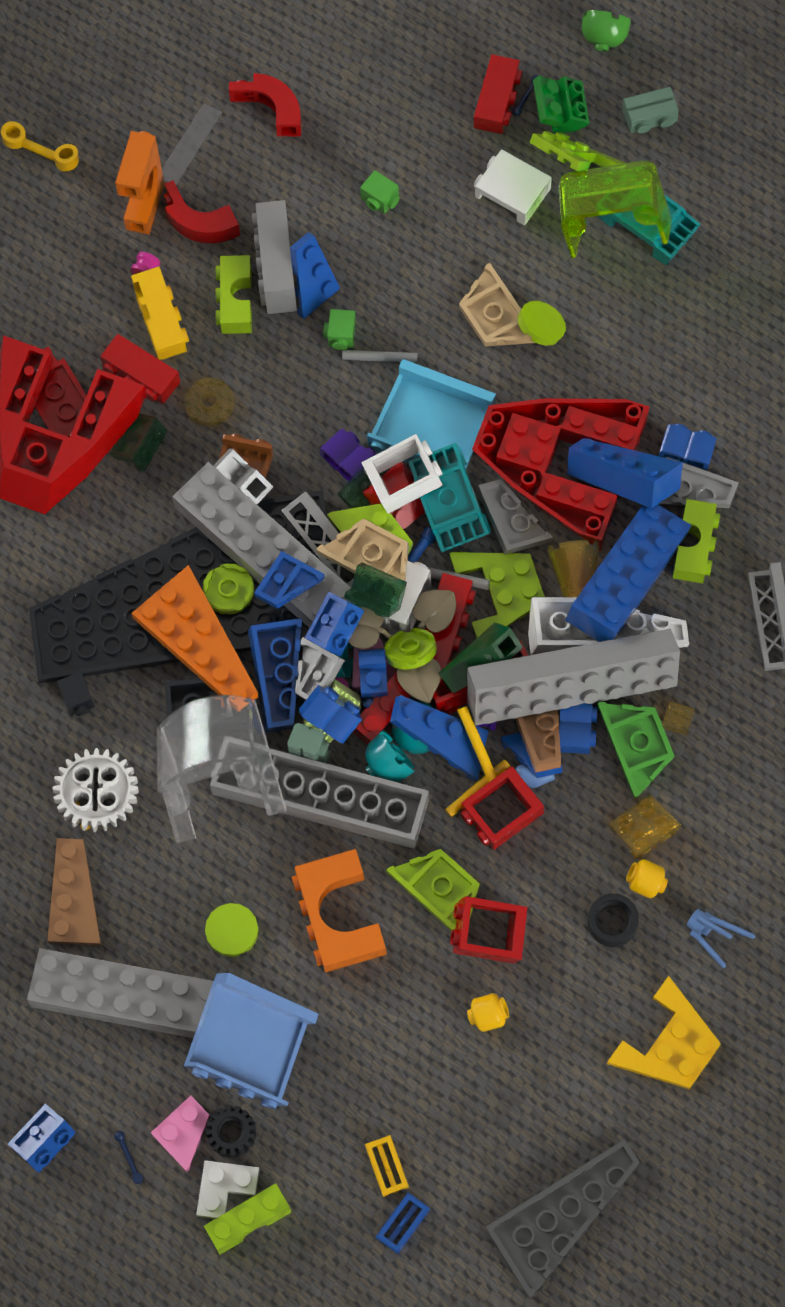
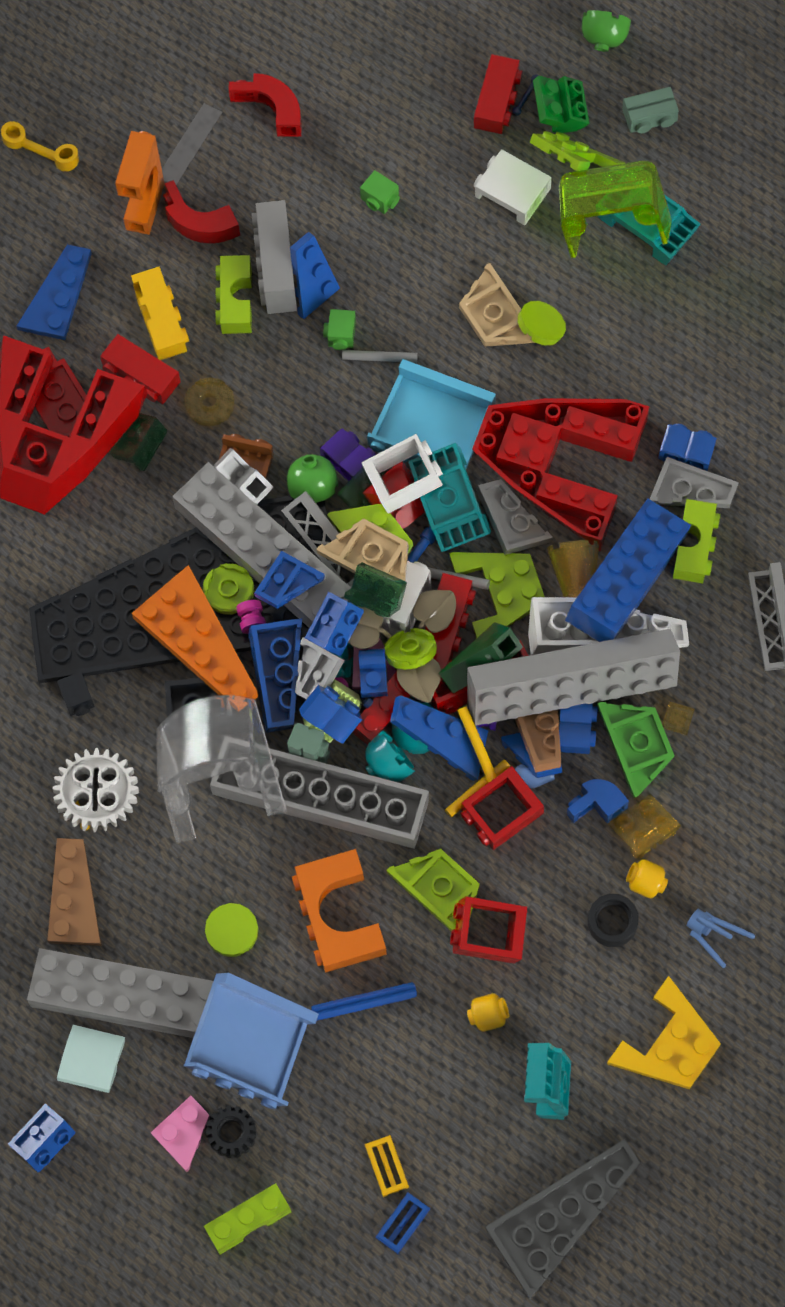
dark blue hinge [114,1131,143,1184] -> none
dark pink wheel [130,251,161,275] -> none
white plate [196,1161,259,1219] -> none
blue wedge [567,438,683,509] -> none
none -> blue wing [16,244,92,340]
none -> light aqua slope [57,1025,125,1093]
none -> dark pink wheel [236,600,266,634]
none -> bright green cylinder [287,455,338,503]
none -> blue axle [311,982,417,1021]
none -> teal plate [524,1043,571,1120]
none -> blue brick [567,779,629,824]

